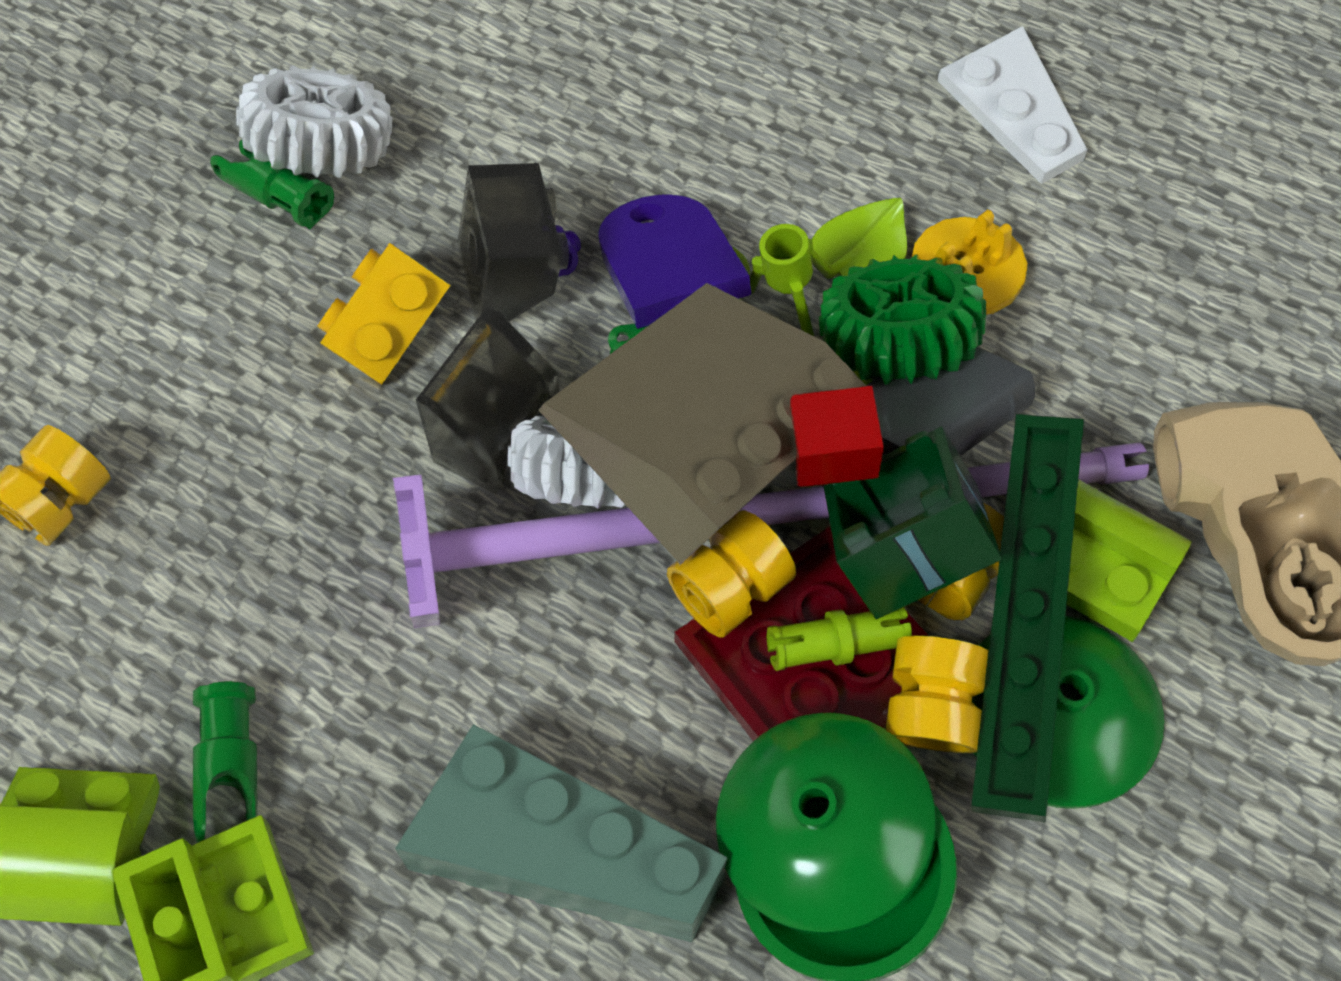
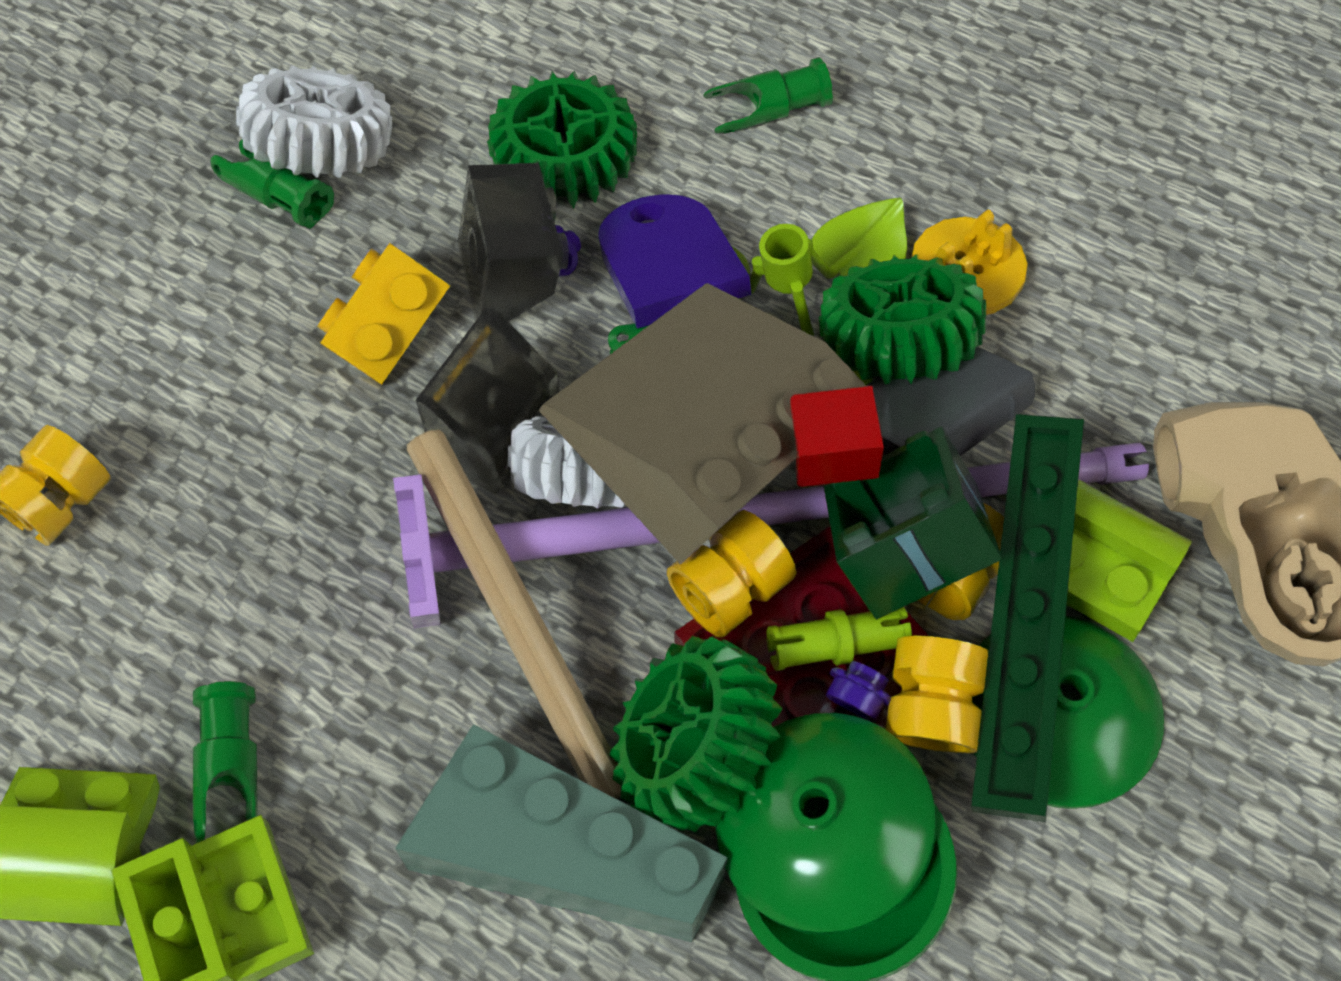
white wing [937,26,1088,184] -> none
none -> tan axle [407,430,622,799]
none -> green gear [487,70,637,209]
none -> green gear [609,636,783,832]
none -> green piece [703,57,833,134]
none -> dark purple plate [826,661,891,722]

